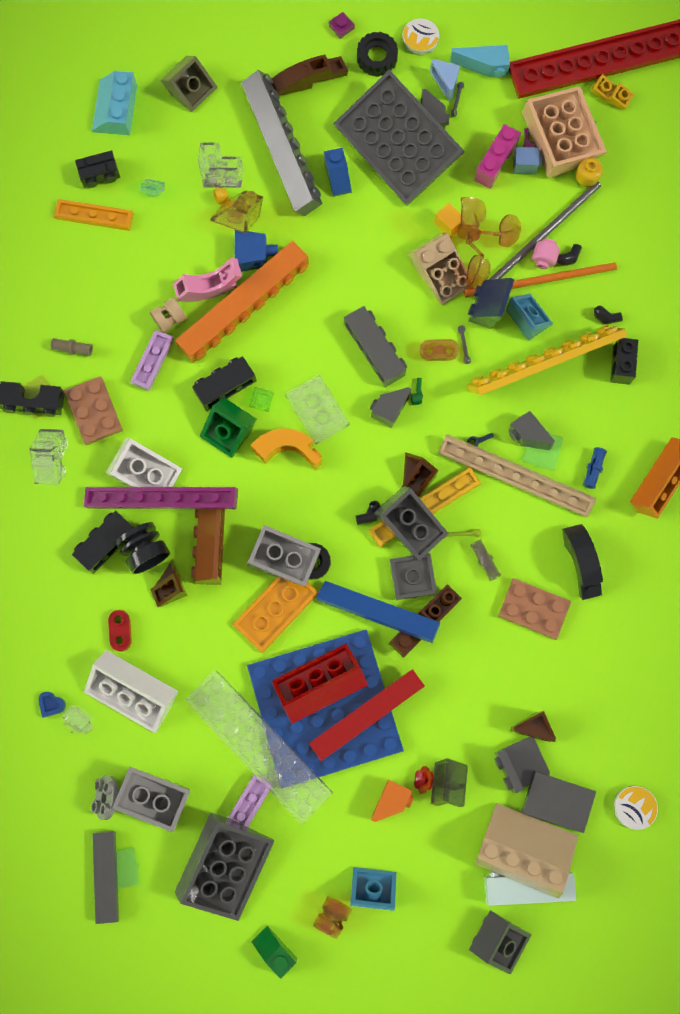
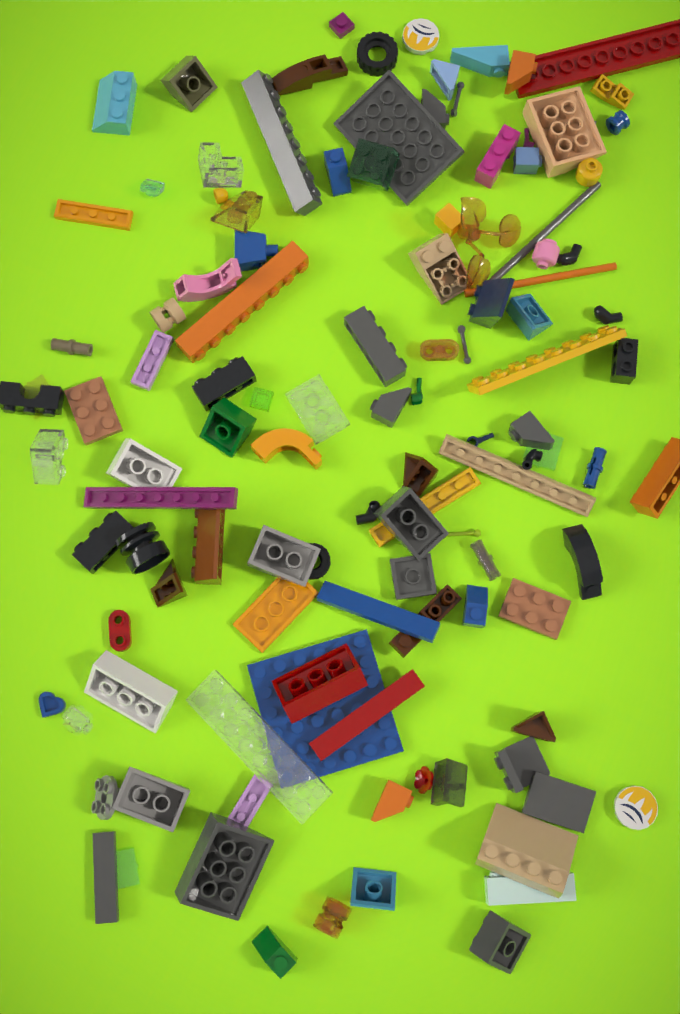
black brick [75,150,121,188] -> none
none -> clear green brick [347,138,400,192]
none -> blue slope [462,585,488,628]
none -> orange slope [504,50,538,95]
none -> black arm [522,449,543,470]
none -> blue wheel [606,110,630,135]

